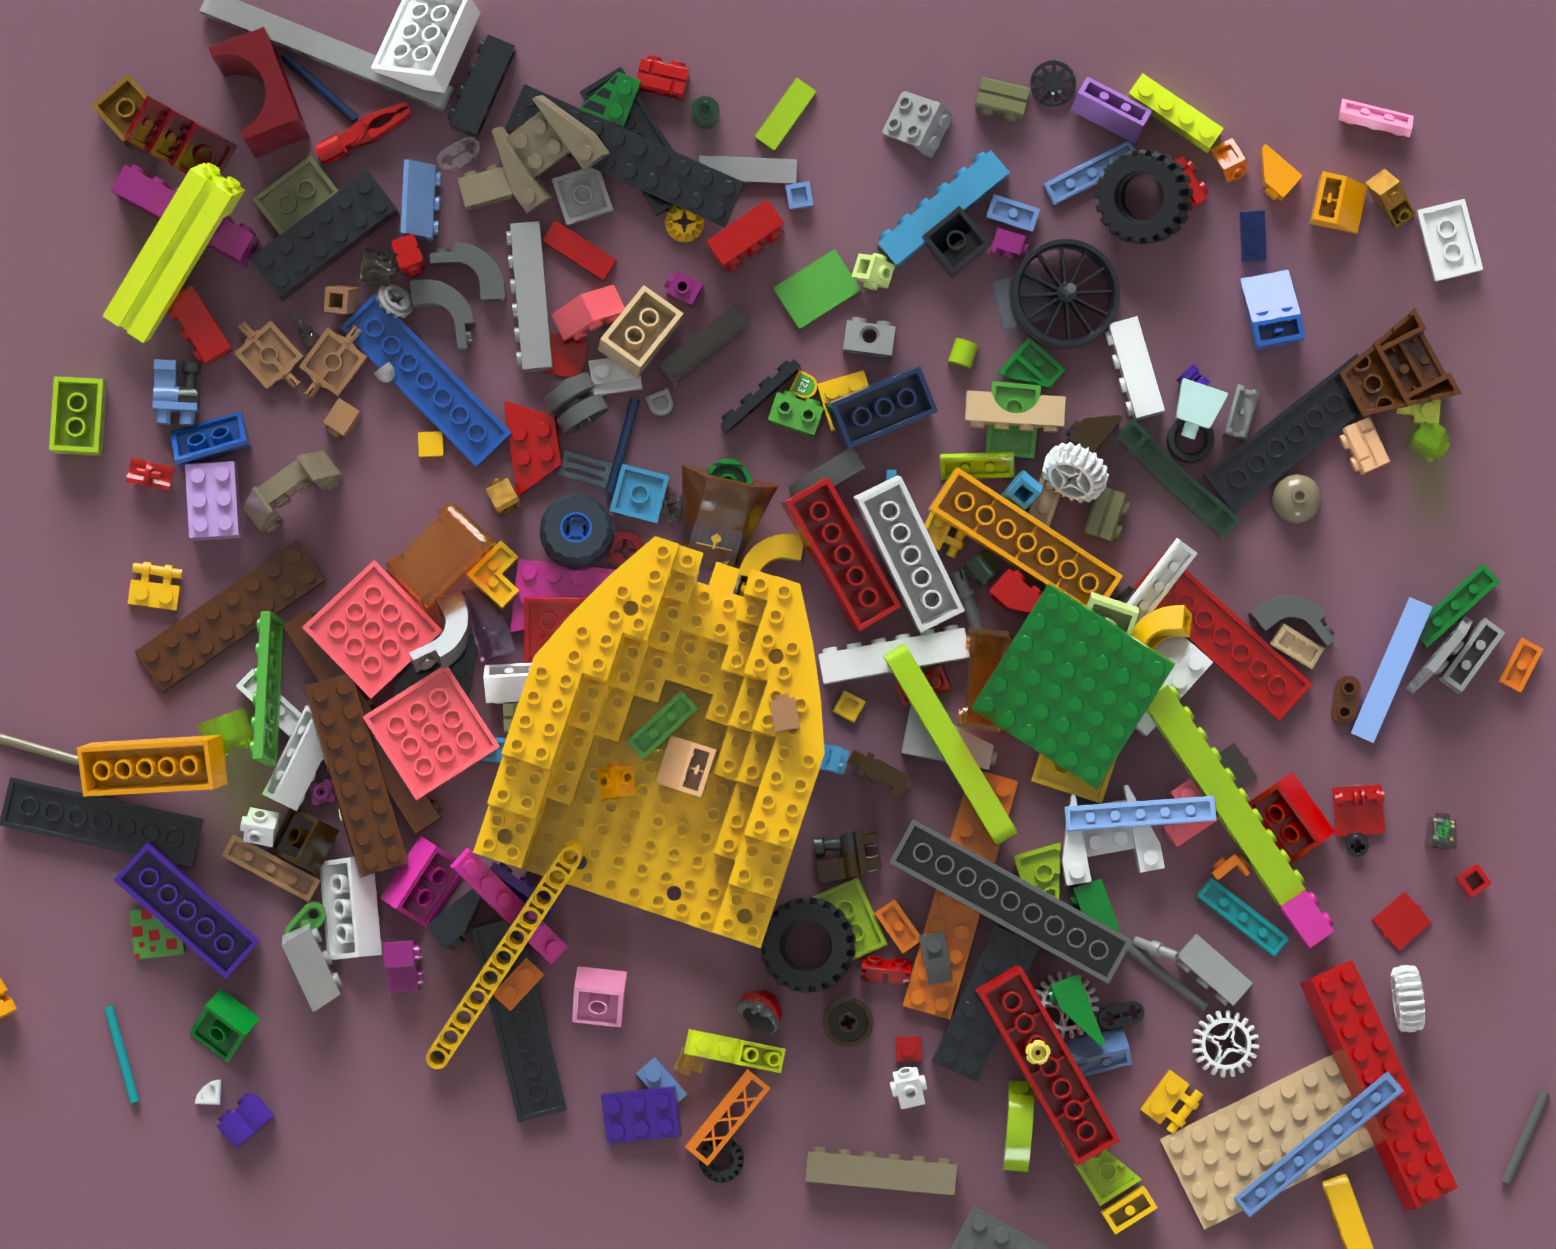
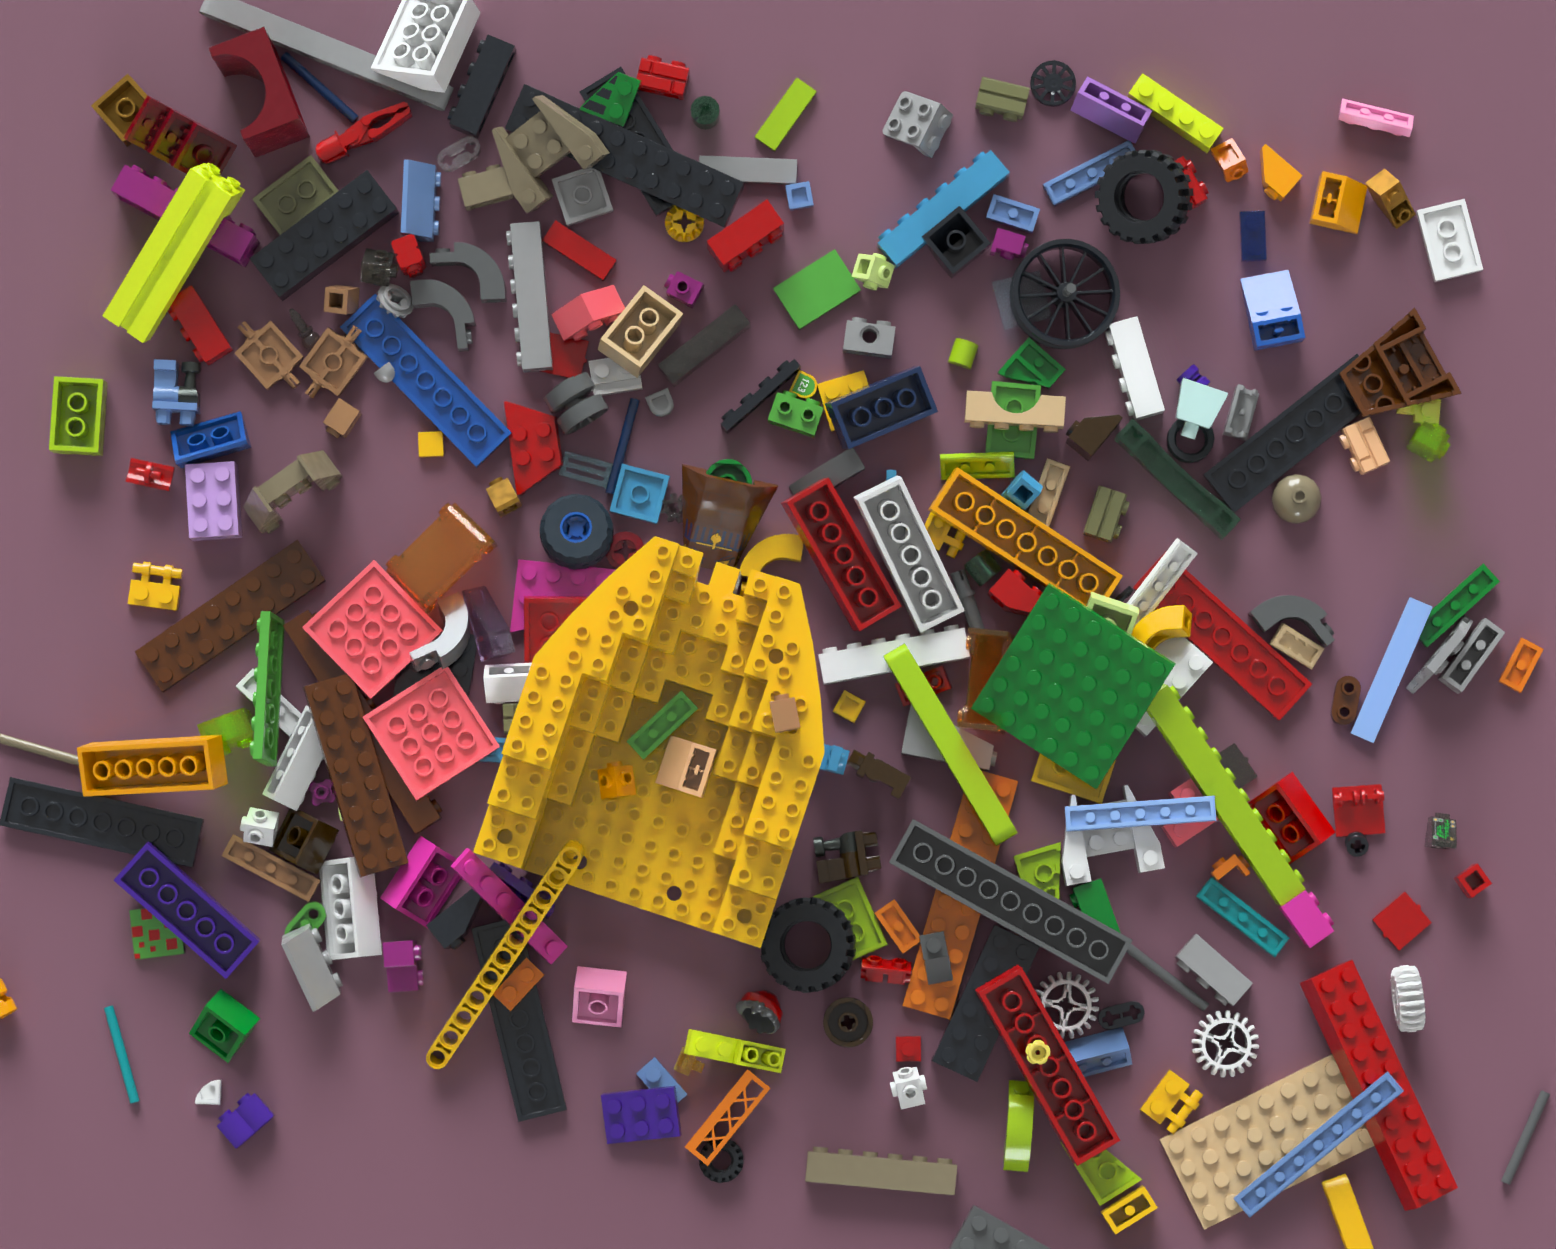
yellow plate [466,540,519,610] -> none
white gear [1042,442,1109,503] -> none
green slope [1047,974,1106,1046] -> none
light grey bar [1133,936,1180,961] -> none

